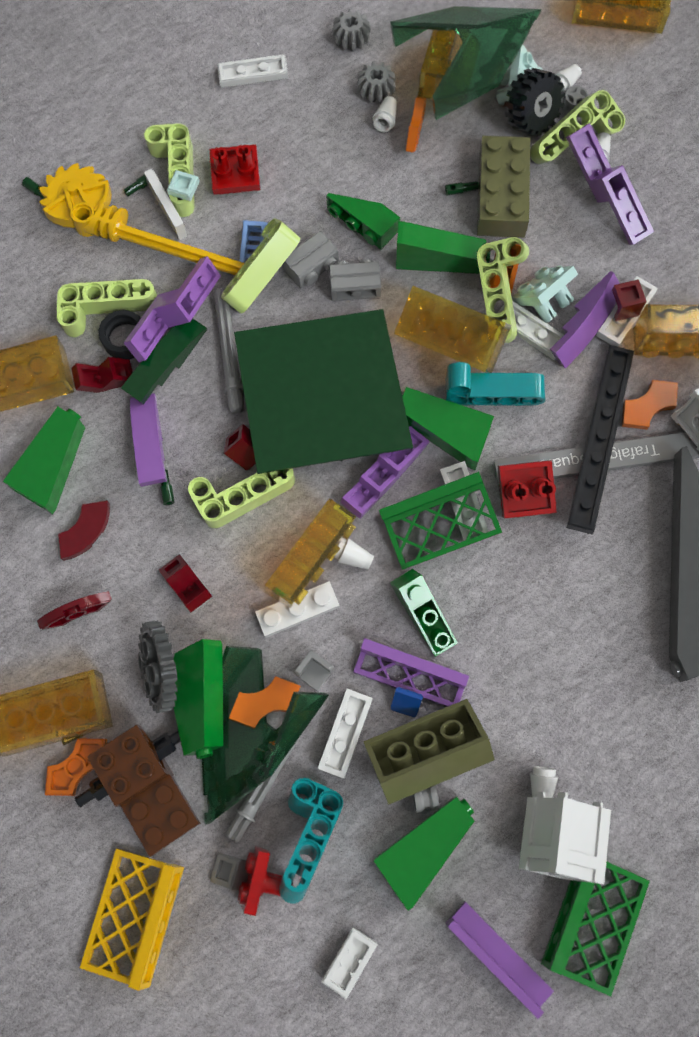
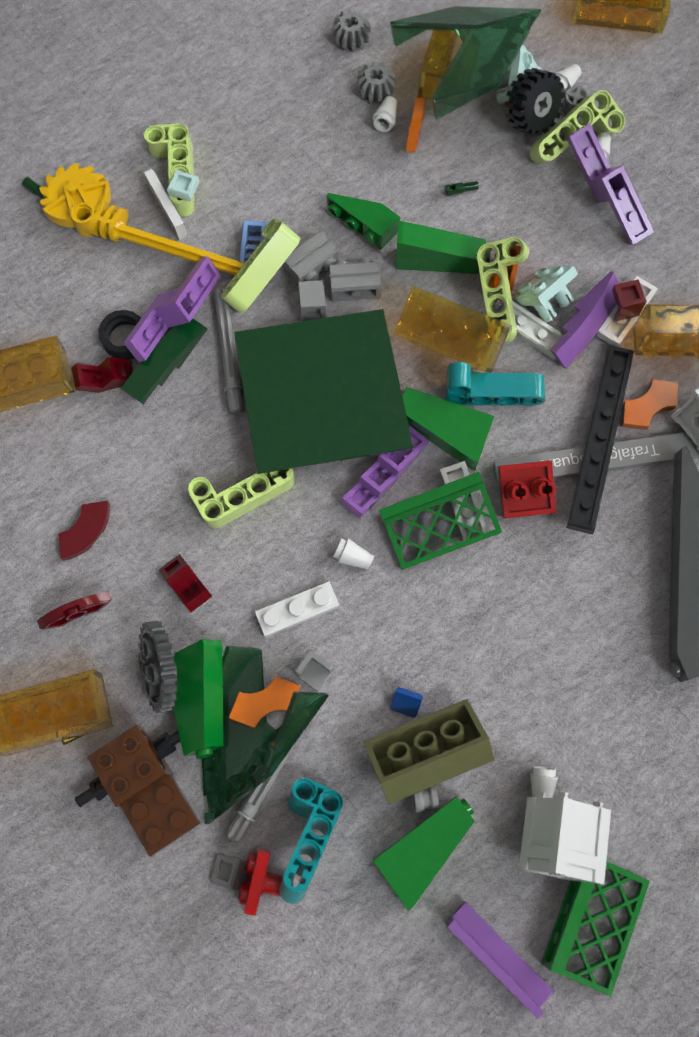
green slope [3,407,85,515] -> none
orange tile [45,738,107,796] -> none
yellowish green beam [57,279,157,337] -> none
yellow fence [80,849,184,991] -> none
dark green pin [124,174,148,196] -> none
medium lavender slope [130,393,167,487] -> none
dark green pin [160,469,175,505] -> none
red plate [209,144,261,195] -> none
white tile [217,54,288,88] -> none
dark red panel [224,424,256,470] -> none
clear yellow slope [265,498,356,608] -> none
white plate [318,689,373,779] -> none
white plate [321,927,378,999] -> none
medium lavender fence [353,638,469,707] -> none
green slope [390,569,458,657] -> none
olive brick [477,135,530,238] -> none
none -> light grey panel [298,280,326,321]

